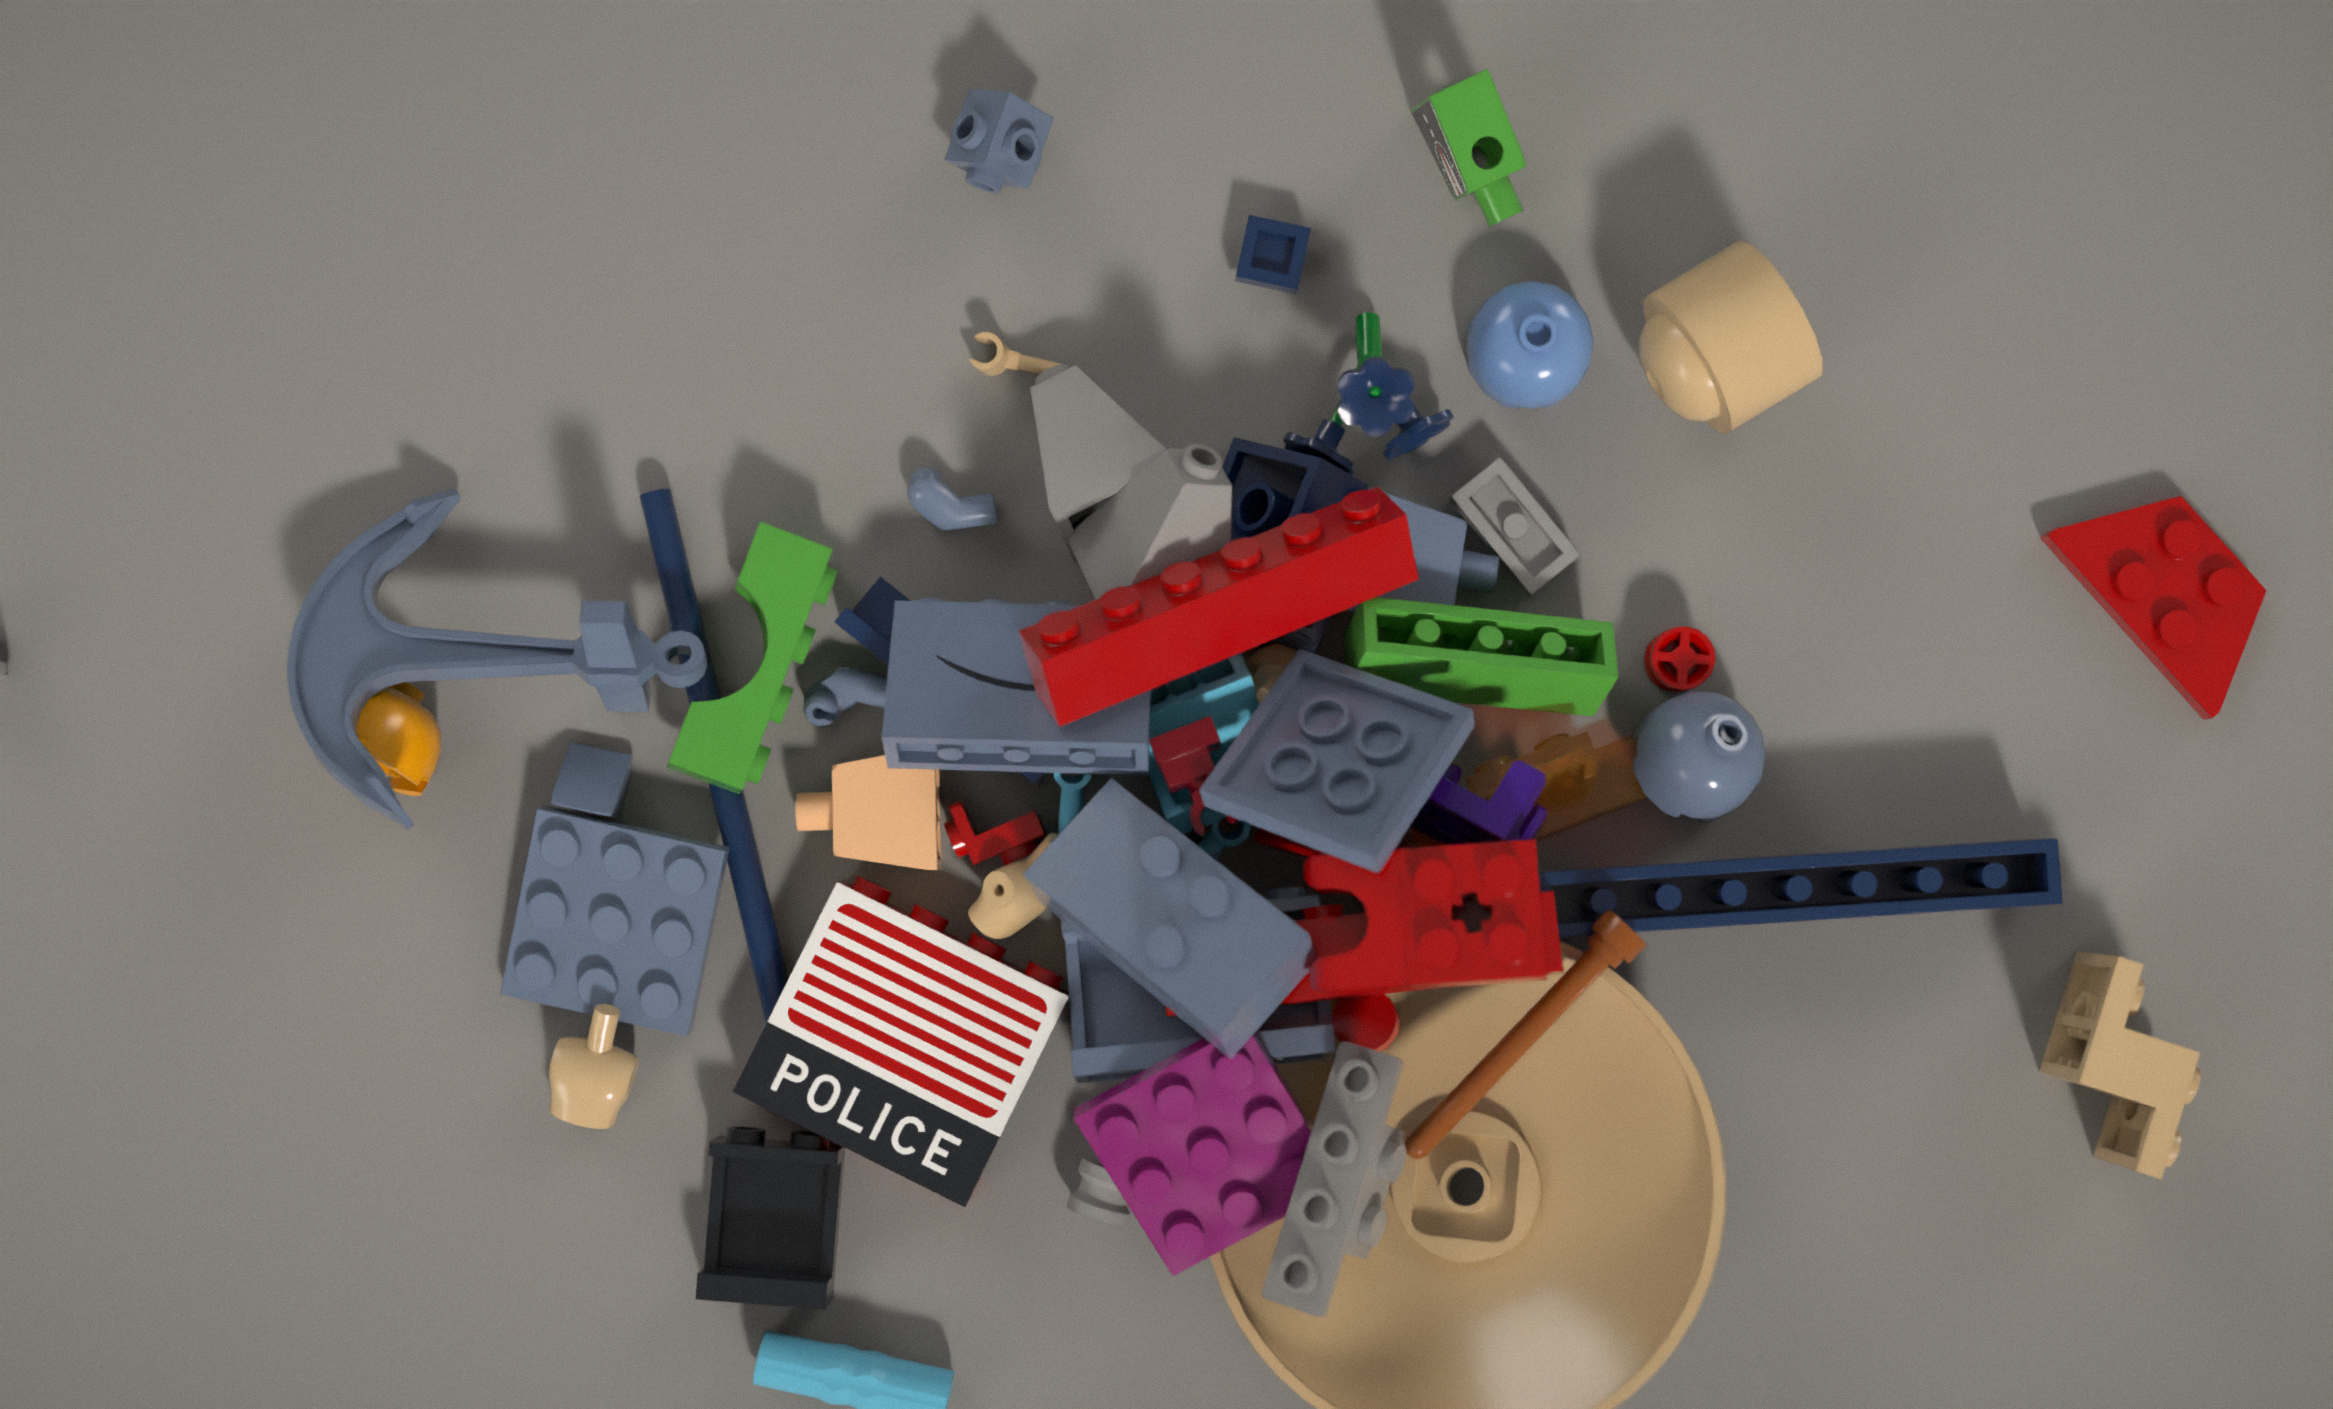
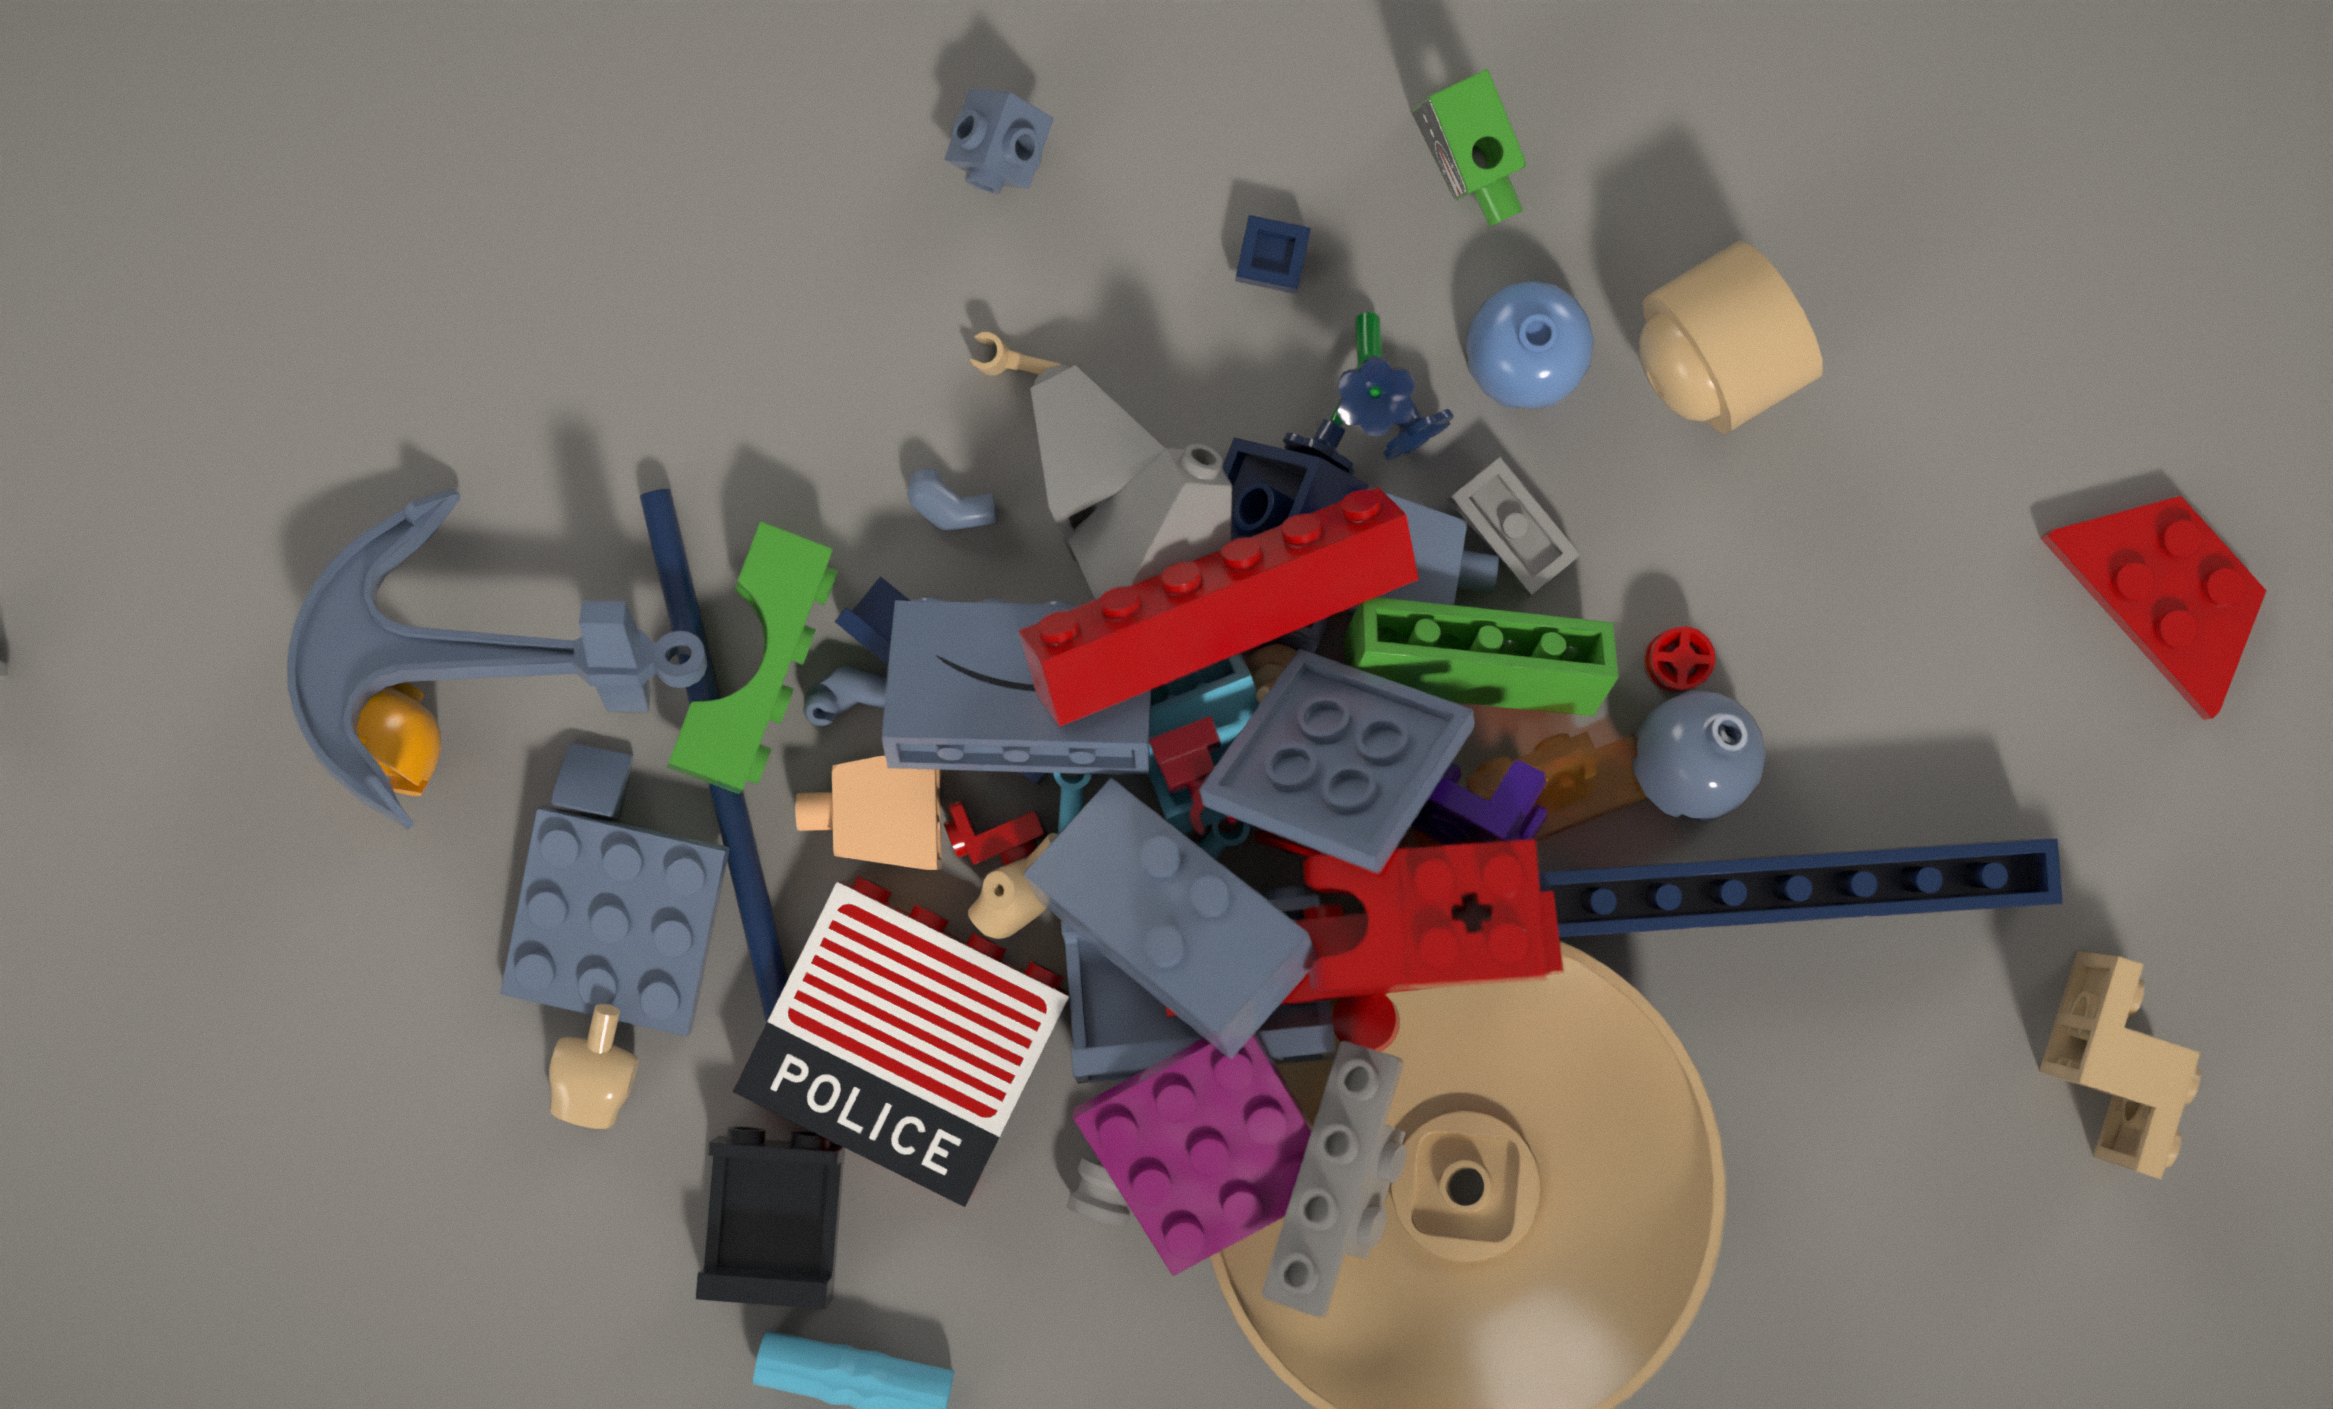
dark orange piece [1405,909,1647,1159] -> none

